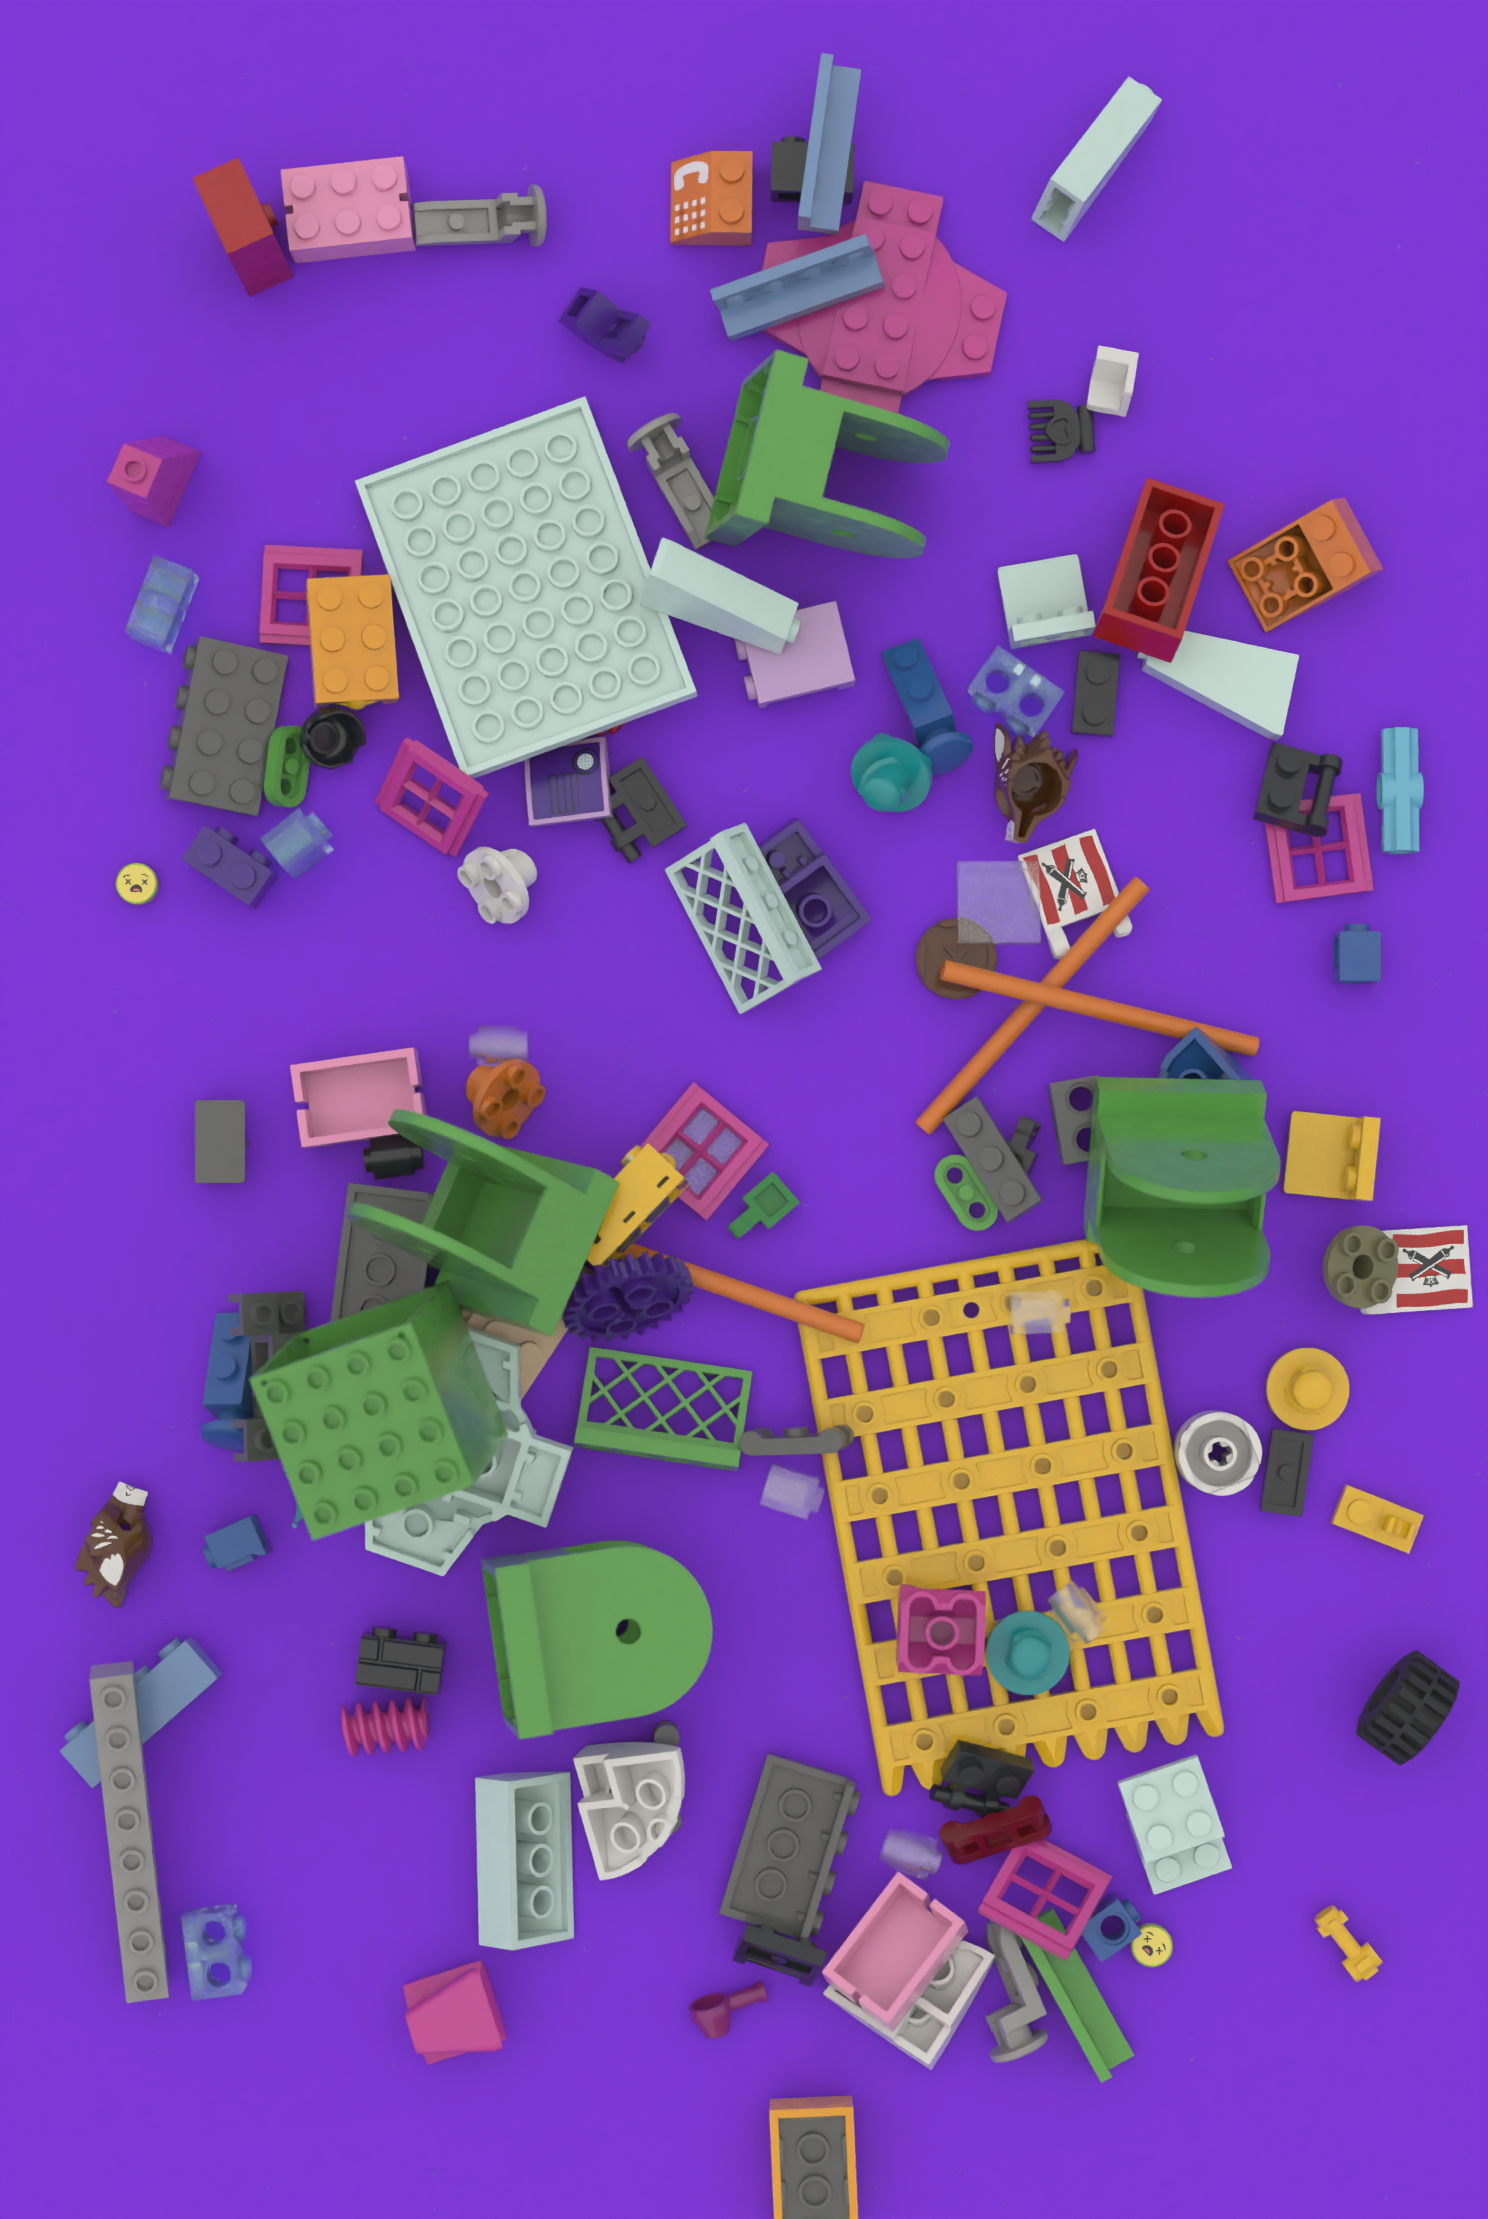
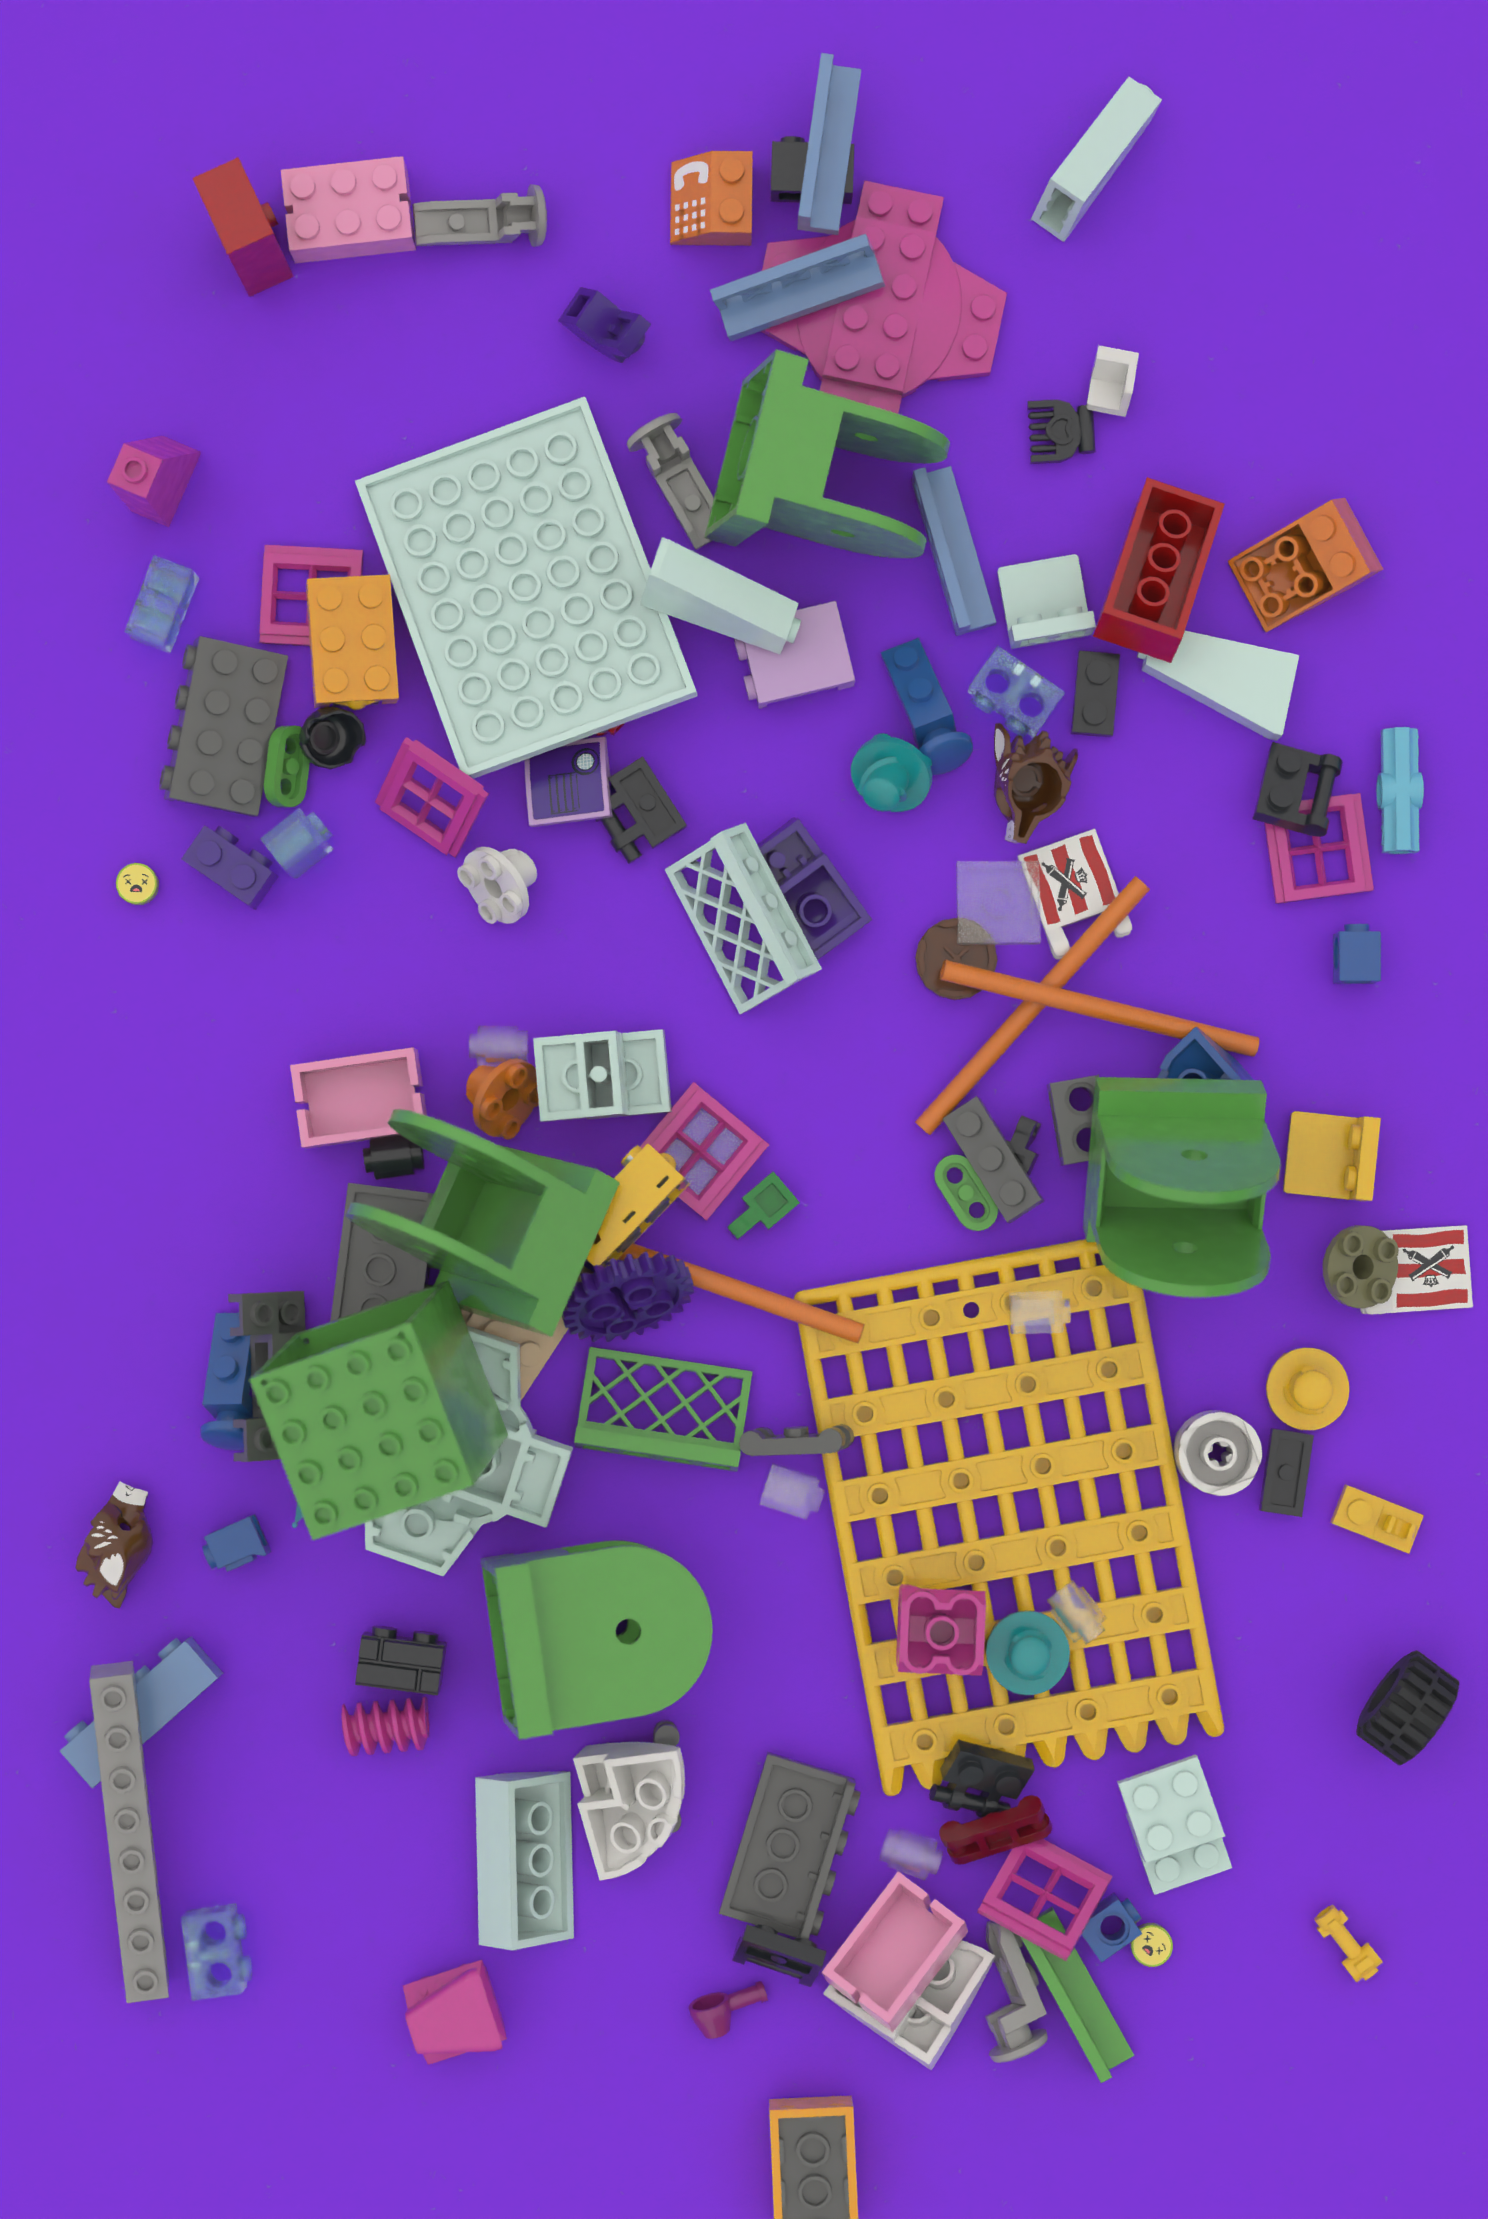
dark grey panel [195,1100,249,1184] -> none
none -> light aqua bracket [533,1029,672,1122]
none -> medium blue fence [911,466,996,636]

